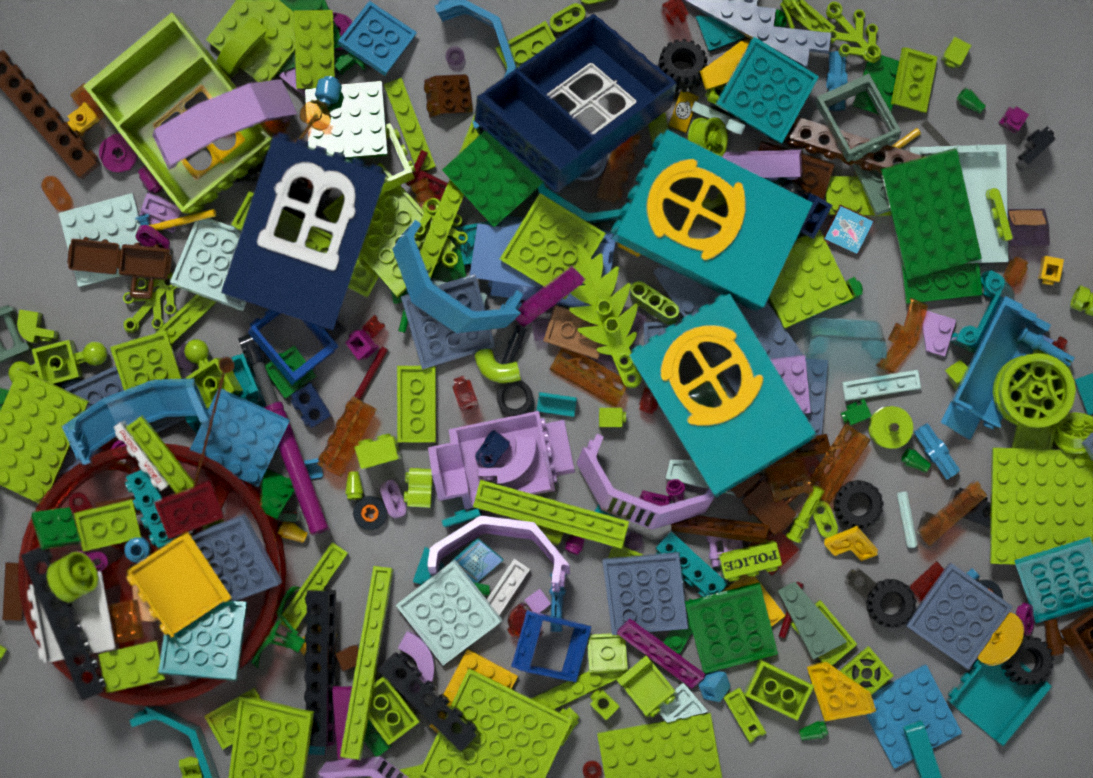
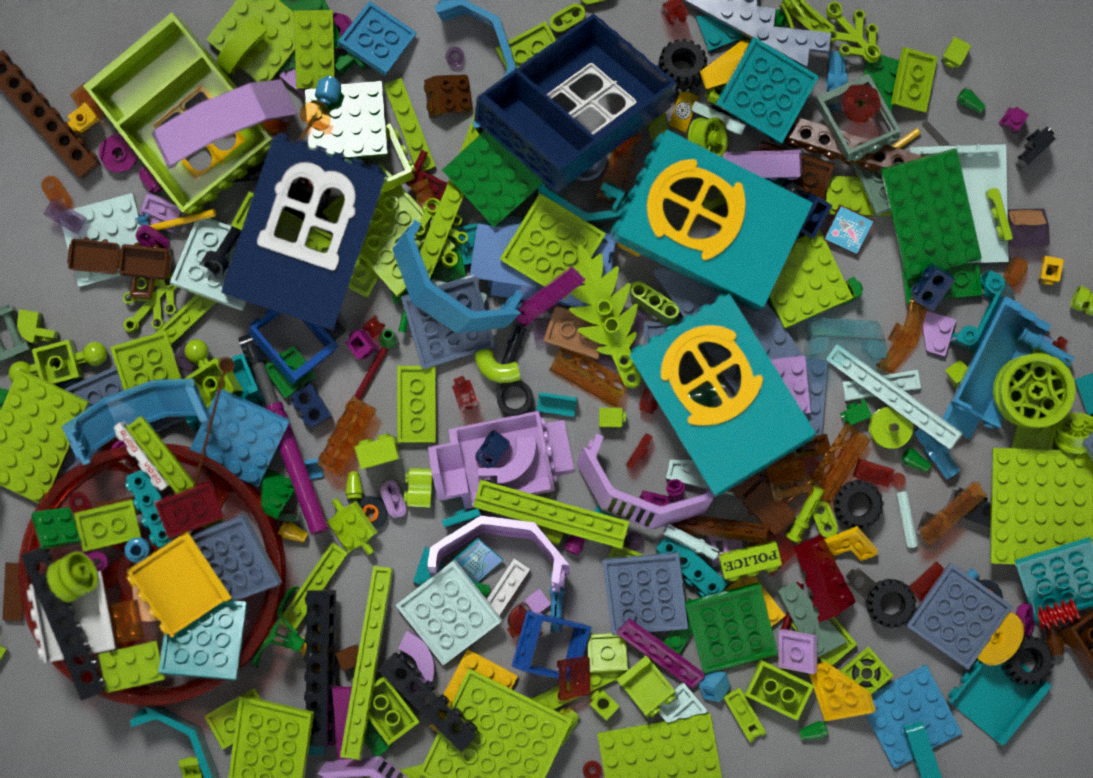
none -> clear purple plate [43,198,87,234]
none -> black piece [199,226,240,279]
none -> lime plate [327,497,378,555]
none -> green cone [379,329,398,349]
none -> clear red plate [556,656,591,700]
none -> teal bracket [601,180,627,210]
none -> clear red plate [626,433,653,469]
none -> light aqua pin [663,524,719,560]
none -> lavender tile [779,629,817,674]
none -> dark red wedge [794,534,856,623]
none -> light aqua plate [826,344,963,449]
none -> clear red plate [841,84,881,123]
none -> clear red plate [852,458,906,488]
none -> dark blue brick [910,263,955,311]
none -> red piece [1037,598,1081,631]

